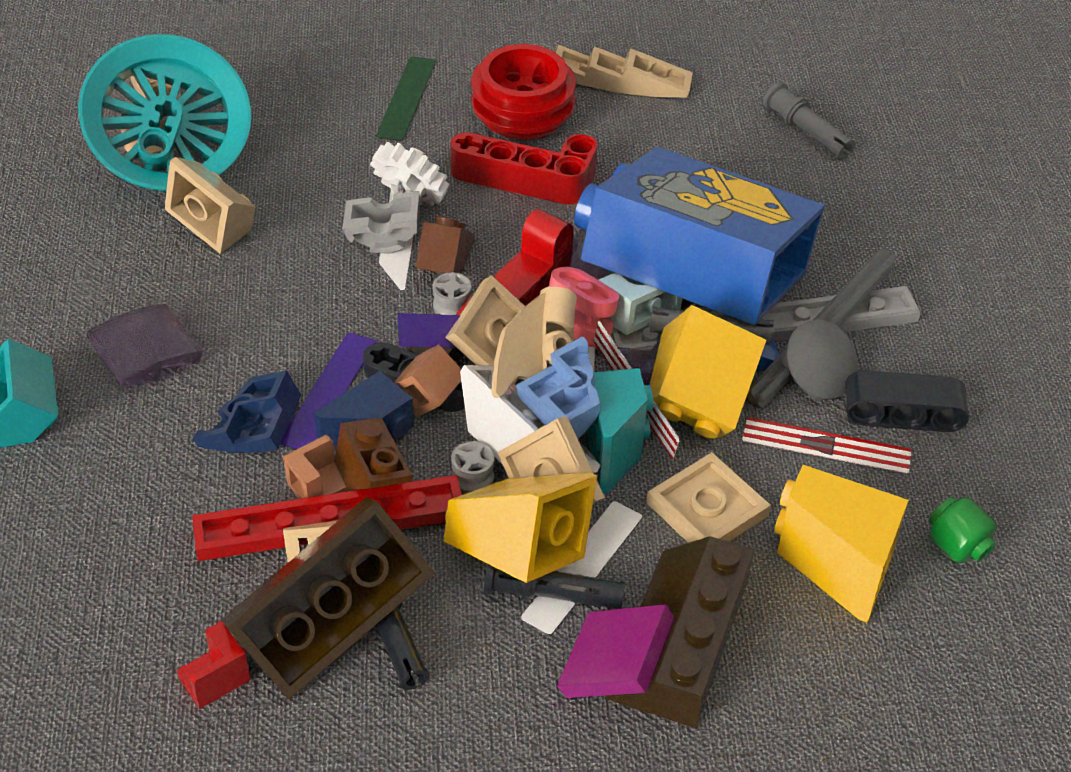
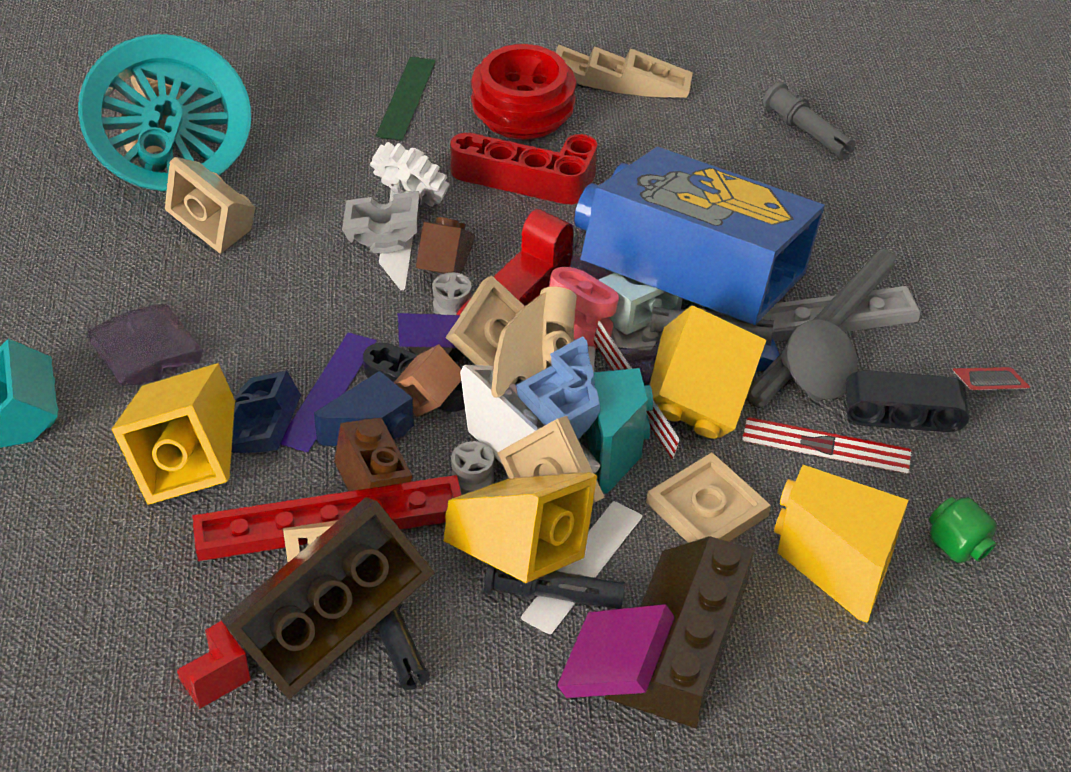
nougat panel [283,435,348,499] -> none
none -> yellow slope [112,363,235,505]
none -> sticker [952,367,1030,390]

